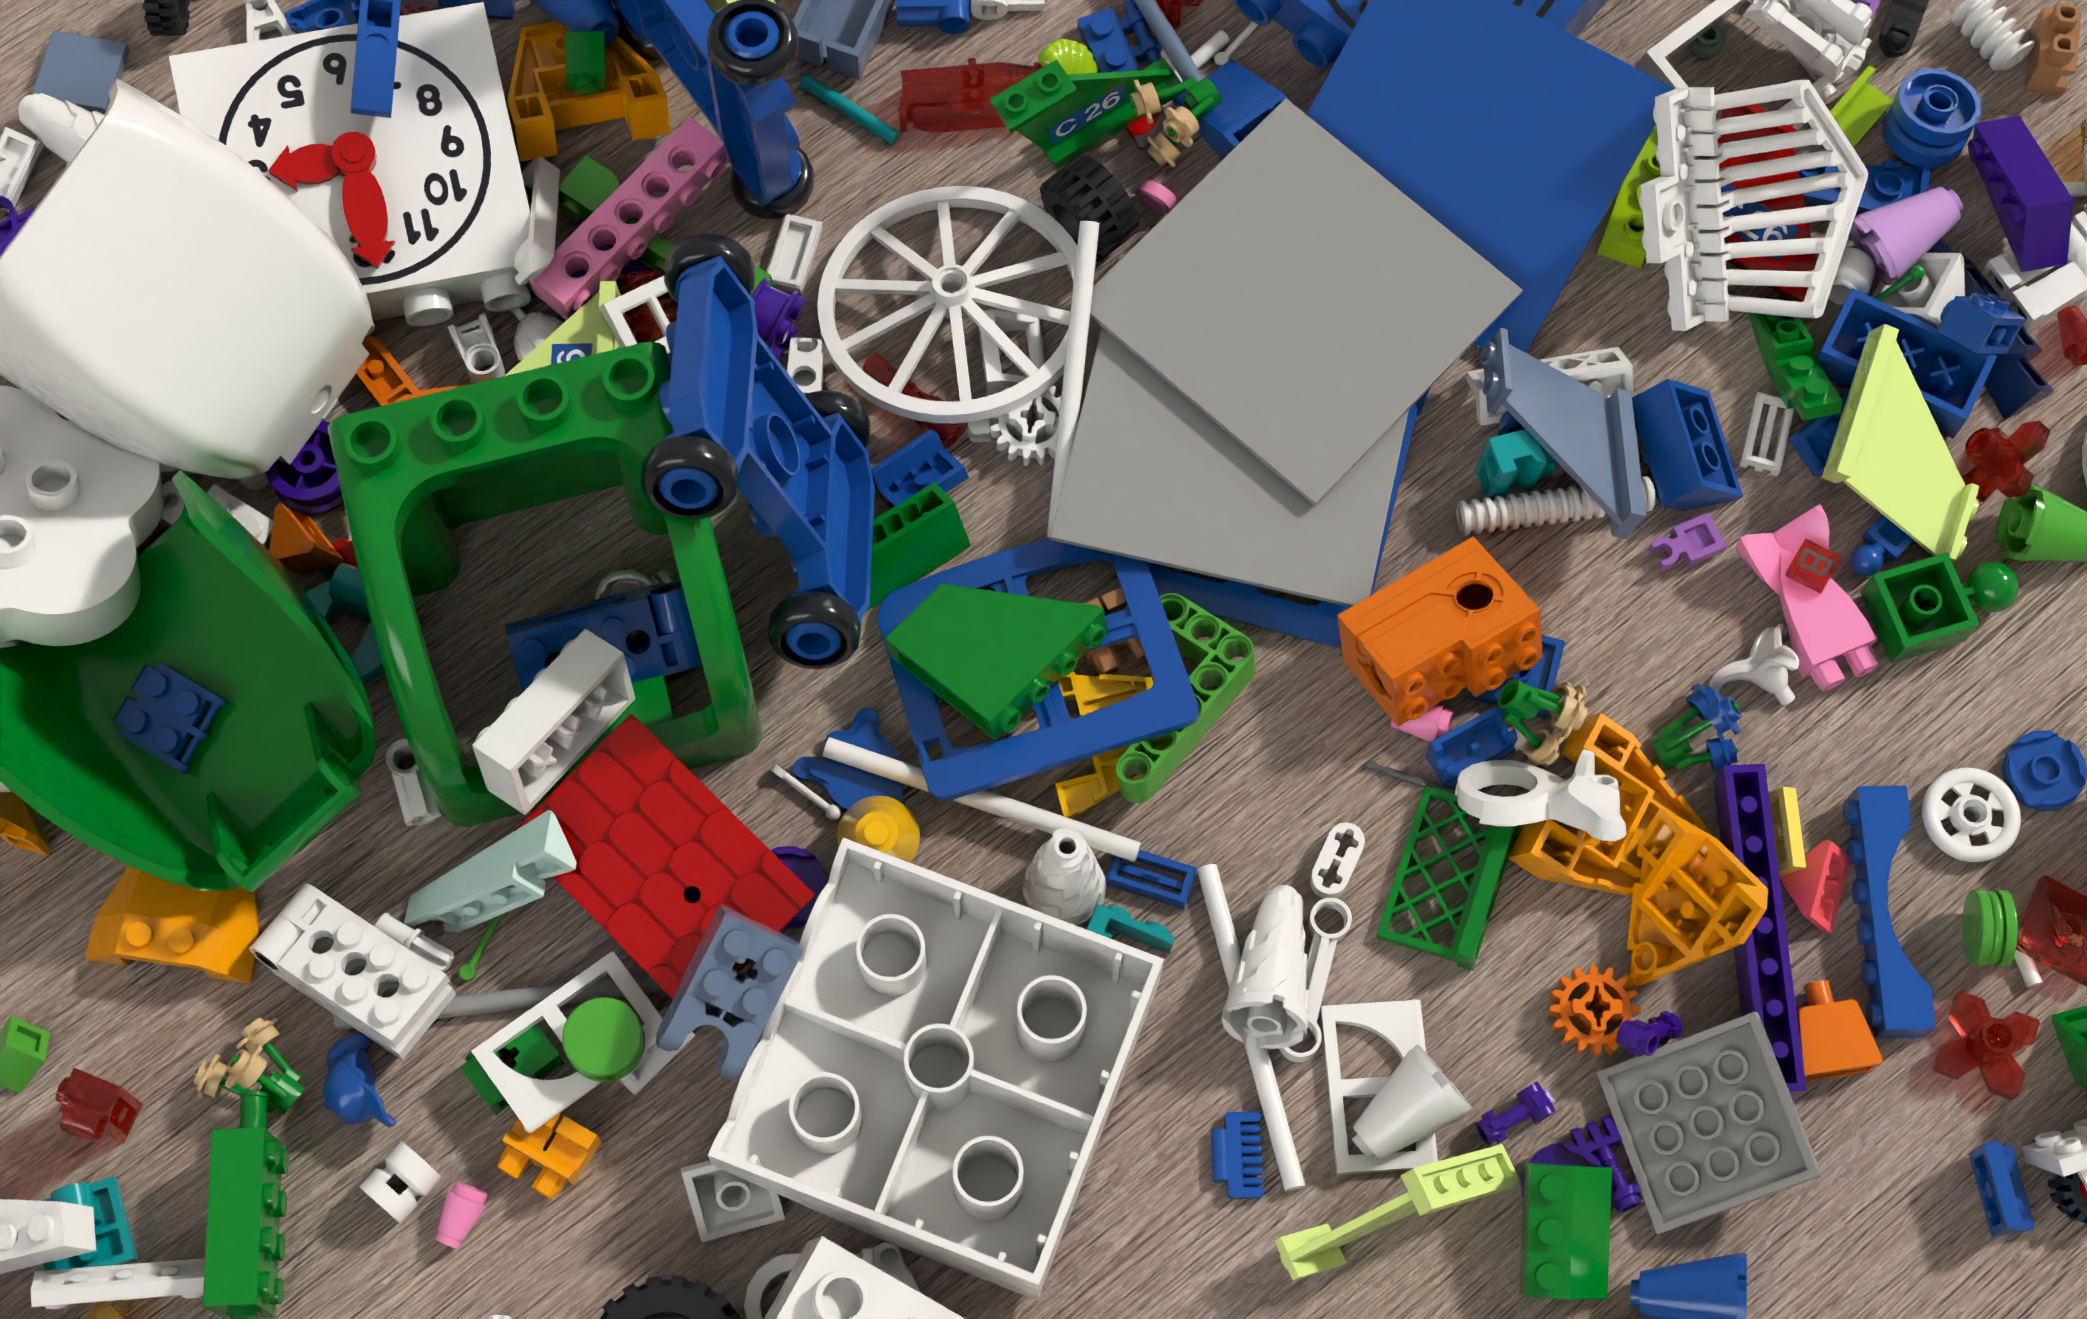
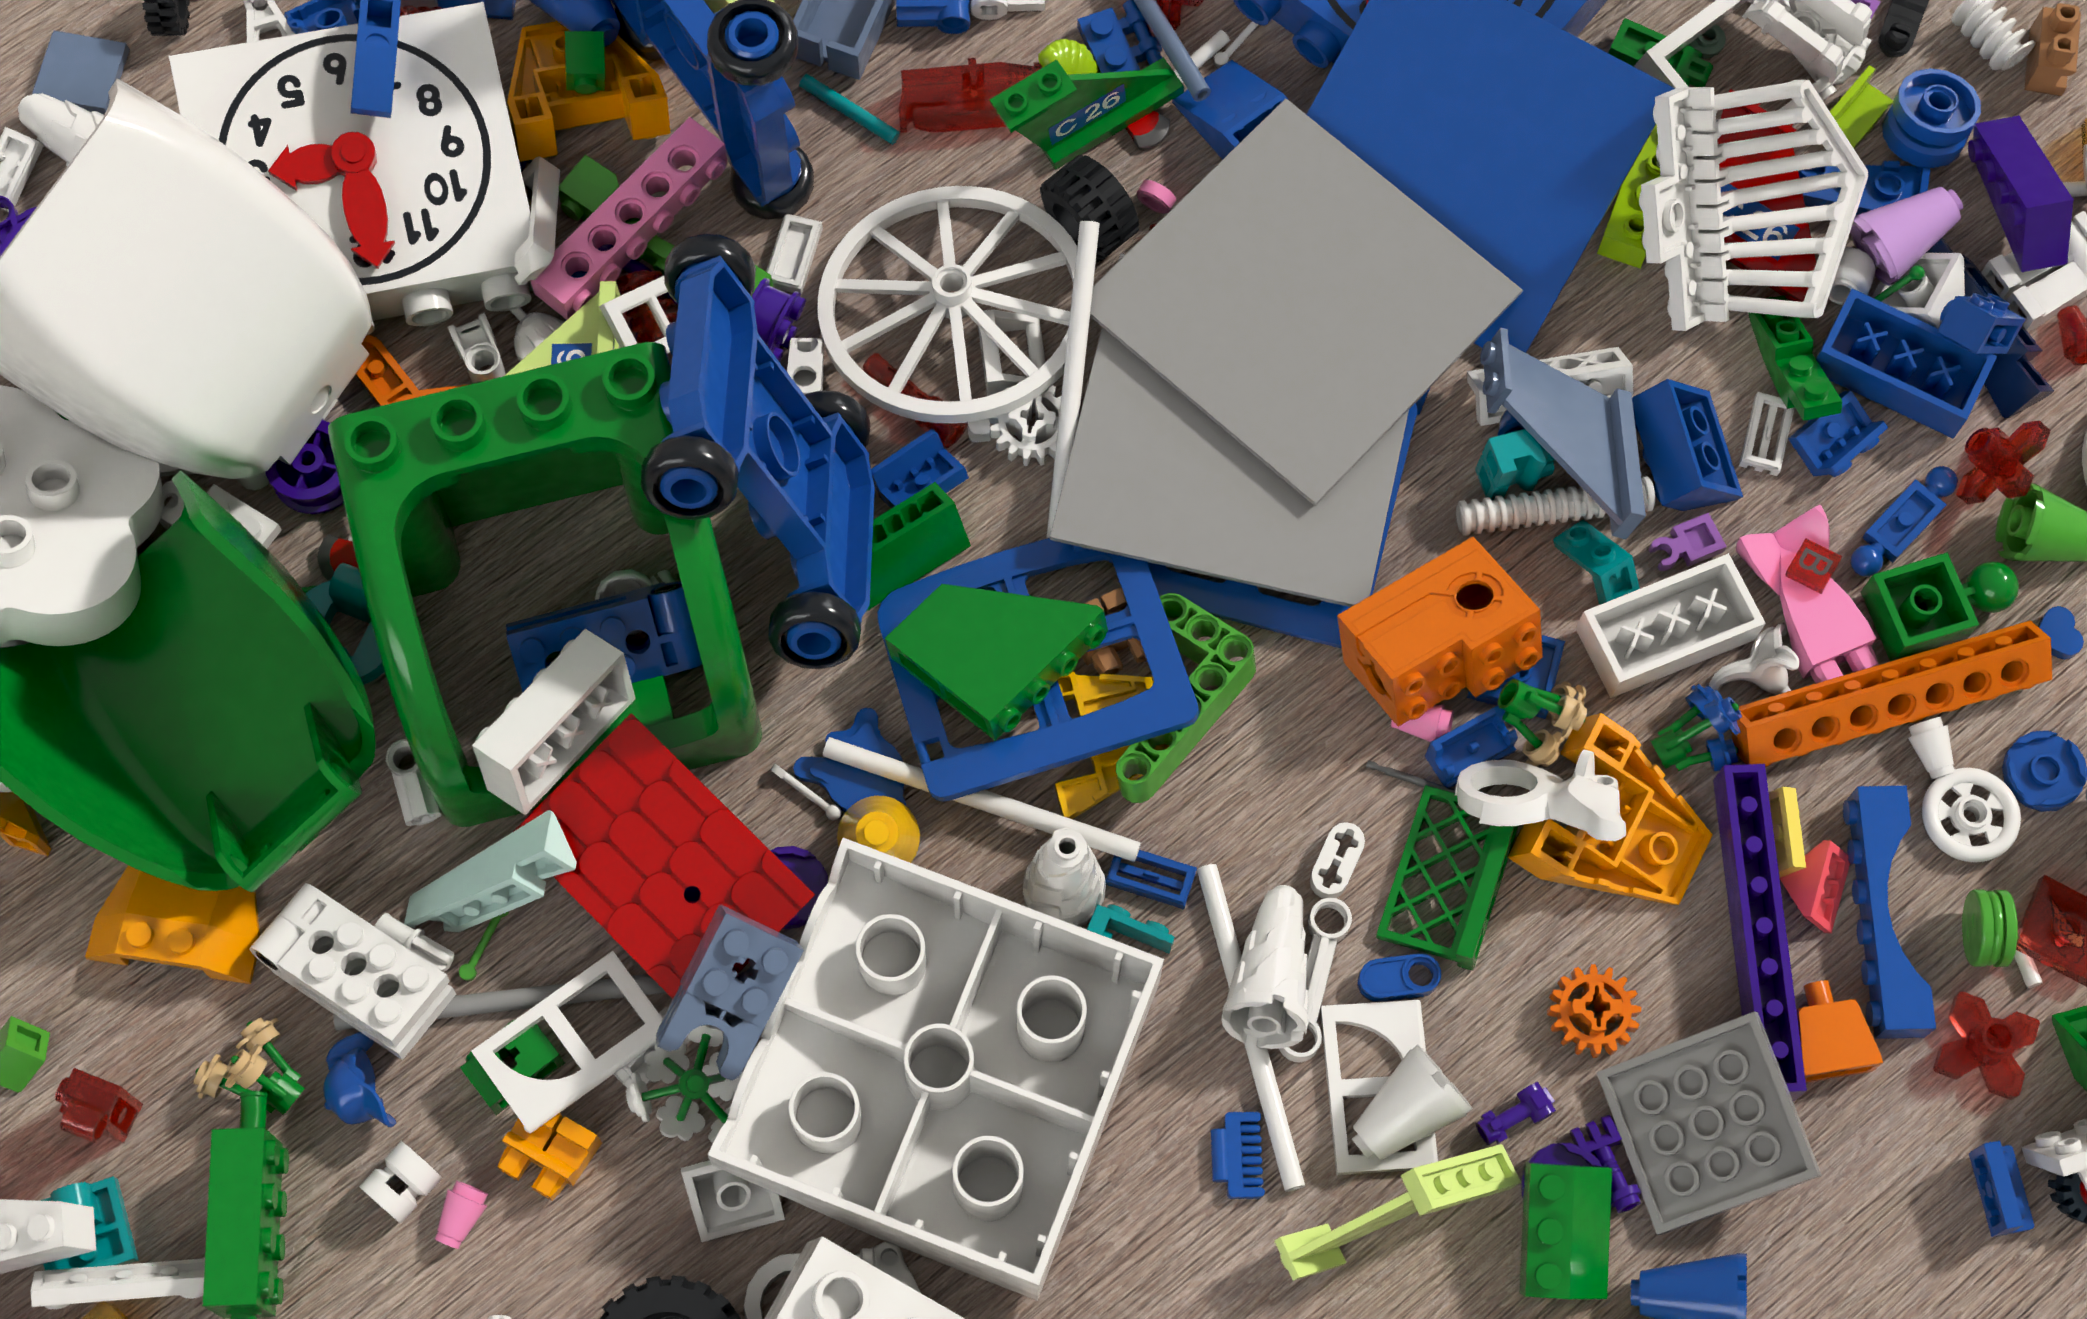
blue plate [113,662,228,774] -> none
orange slope [269,502,343,574] -> none
bright green head [562,997,645,1082] -> none
tan plant [1130,76,1223,168] -> none
dark purple bar [1616,1011,1682,1057] -> none
light orange wedge [1623,808,1768,991] -> none
yellowish green piece [1822,324,1980,561] -> none
none -> white plant [626,1025,742,1142]
none -> blue piece [1357,954,1441,1002]
none -> teal bracket [1553,520,1640,605]
none -> white brick [1575,553,1766,698]
none -> green hinge [1608,18,1714,87]
none -> orange brick [1731,620,2052,767]
none -> white cone [1908,717,1955,780]
none -> blue tile [2038,606,2084,660]

